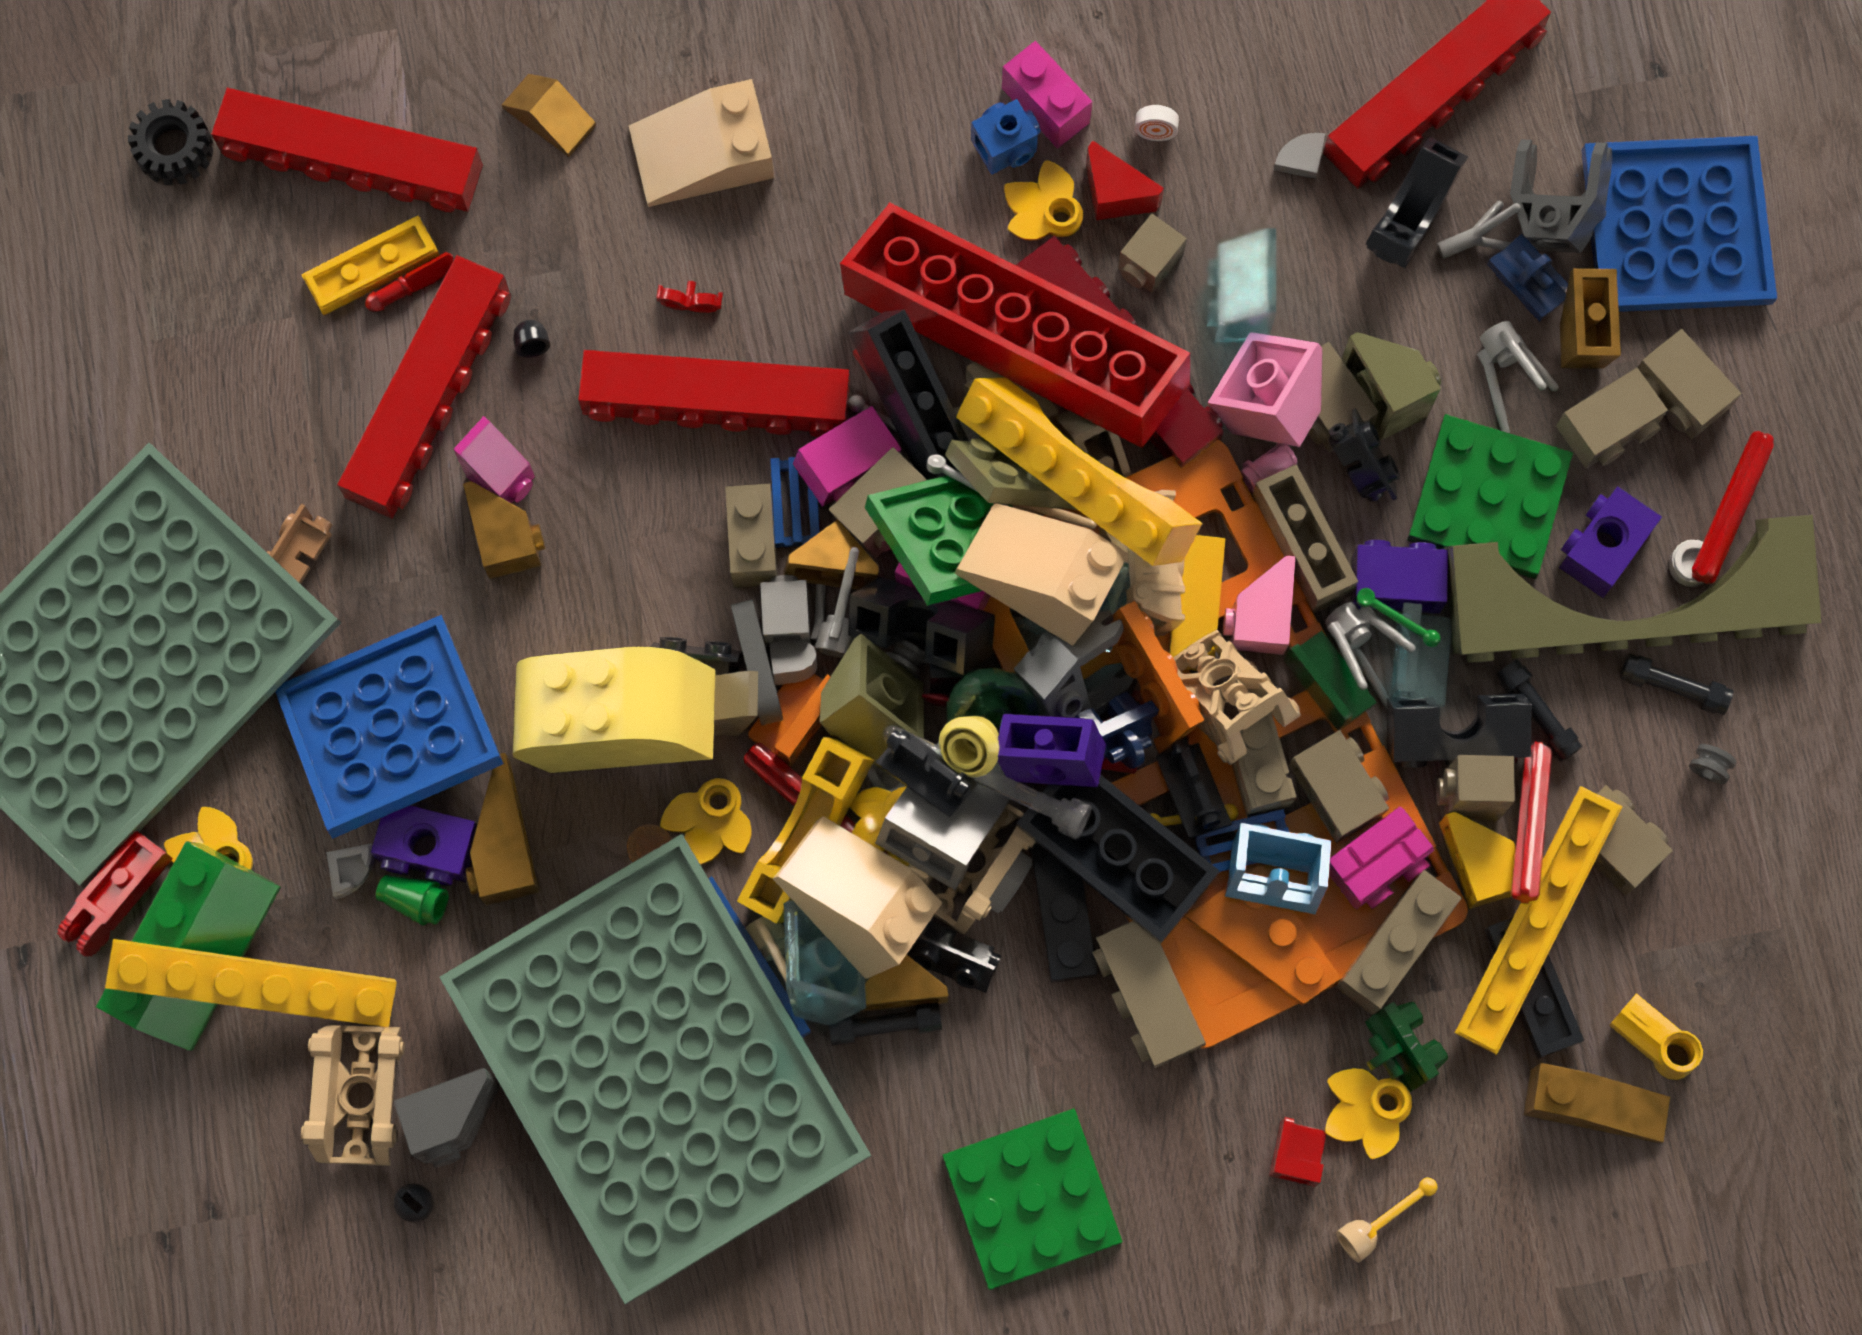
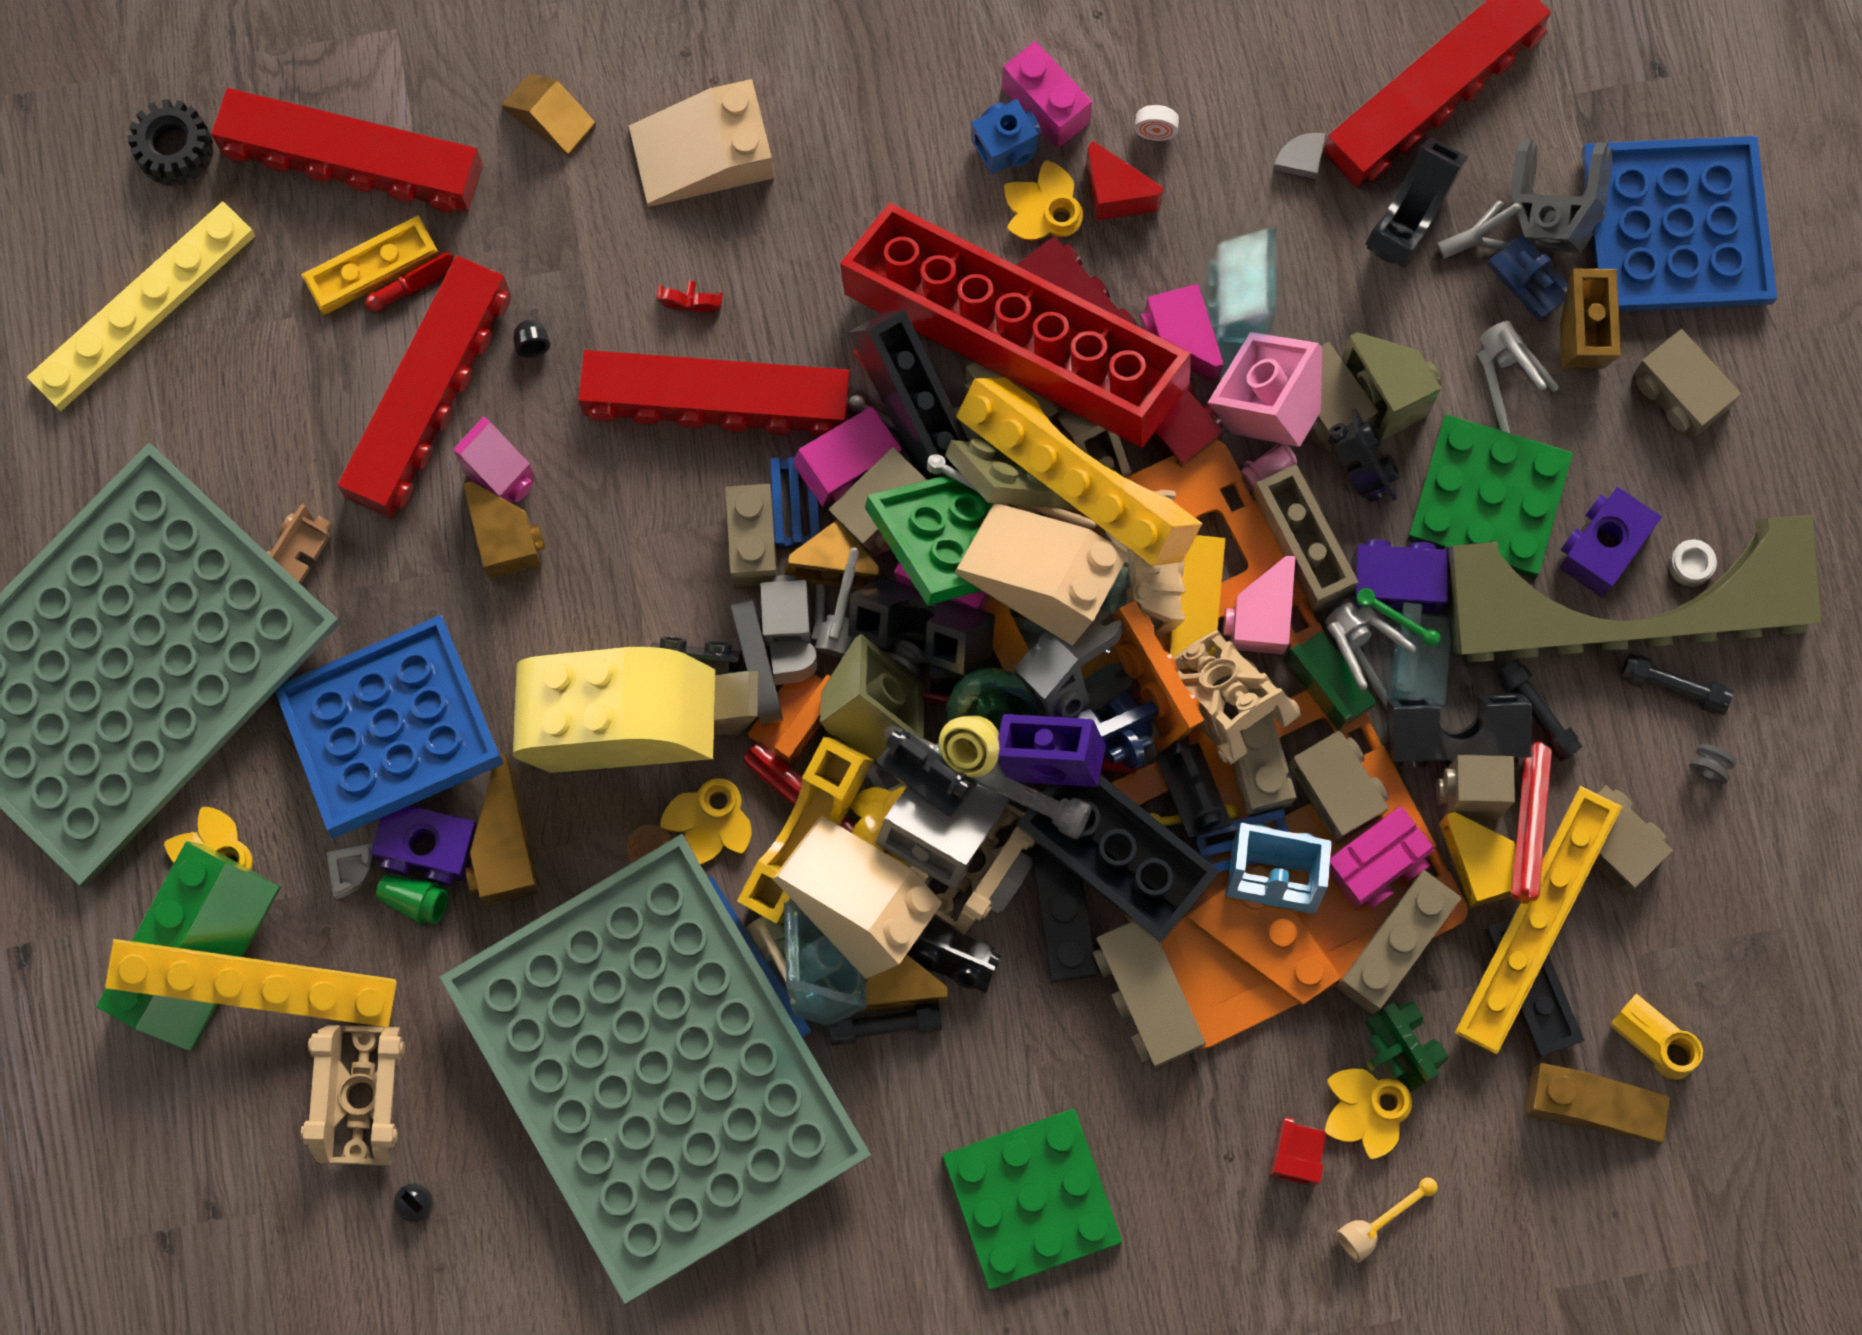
red hinge [57,831,173,958] -> none
dark grey slope [394,1068,500,1168] -> none
dark tan brick [1118,214,1187,293] -> none
dark tan brick [1556,368,1668,469] -> none
red axle [1692,431,1774,584] -> none
none -> light yellow plate [27,201,255,412]
none -> dark pink slope [1140,284,1224,381]

